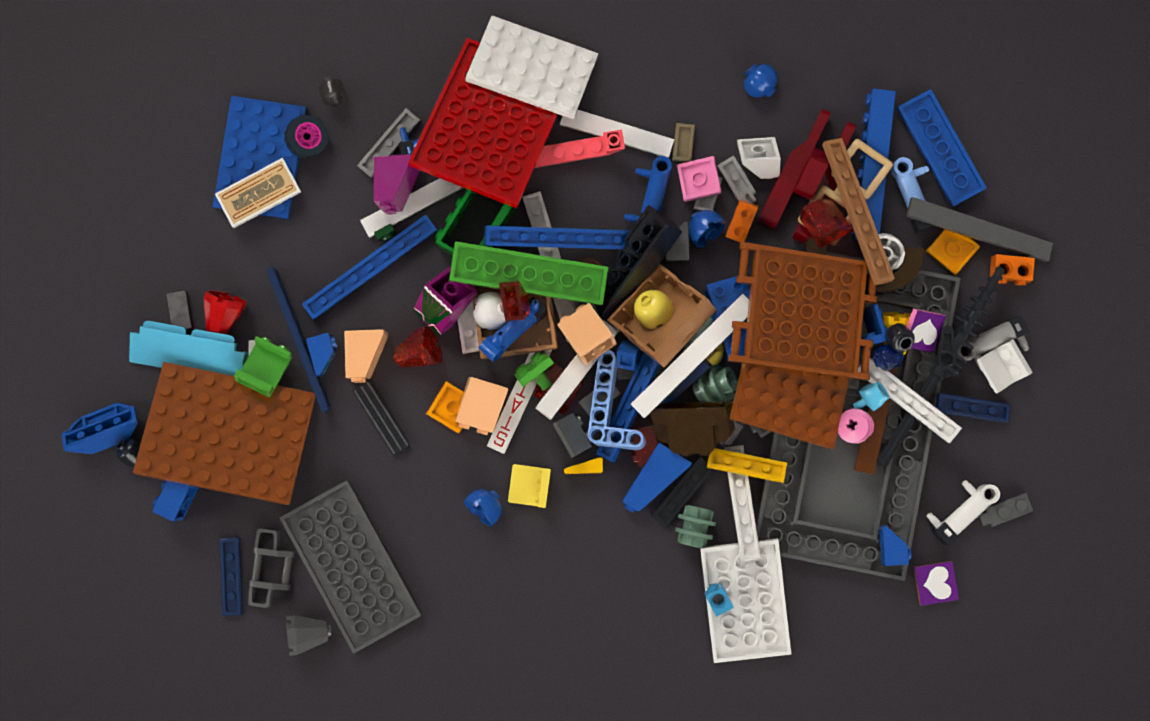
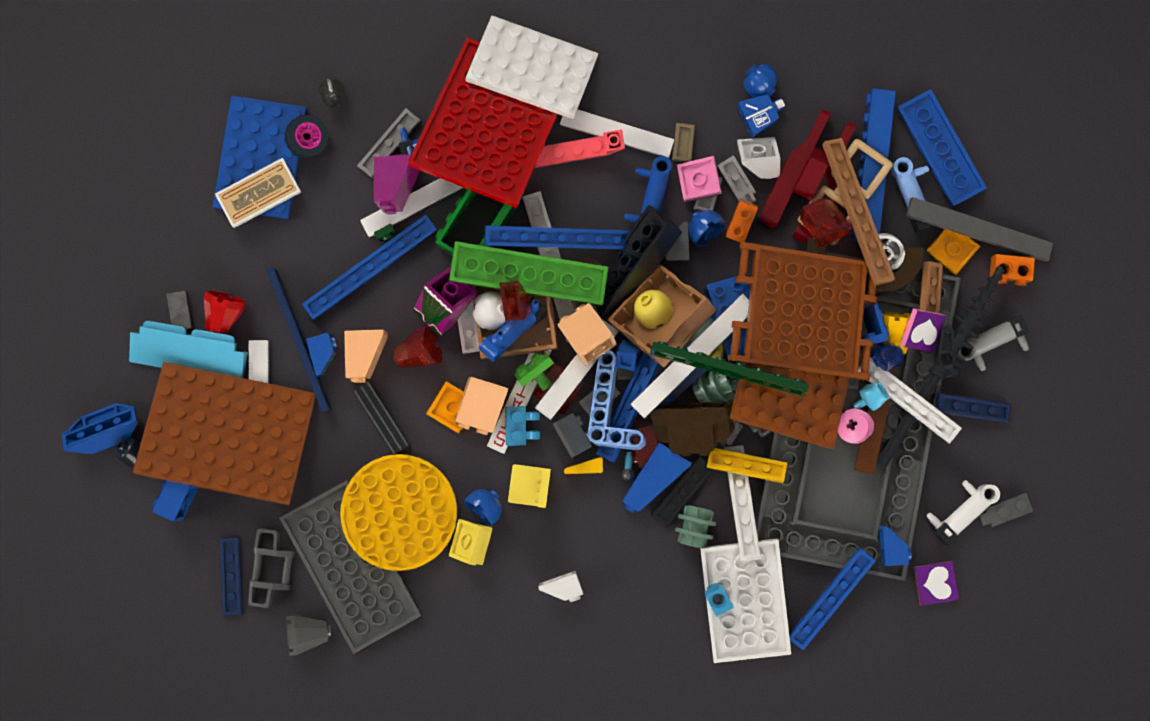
bright green panel [234,336,292,398] -> none
black head [885,323,915,352] -> none
white bracket [977,339,1033,393] -> none
none -> yellow tile [340,454,457,571]
none -> light yellow bracket [449,519,493,566]
none -> dark azure plate [505,406,540,446]
none -> white slope [538,571,583,602]
none -> piece [621,452,635,482]
none -> dark green plate [649,341,809,397]
none -> blue torso [737,94,785,139]
none -> blue plate [789,547,876,650]
none -> medium nougat plate [920,261,943,313]

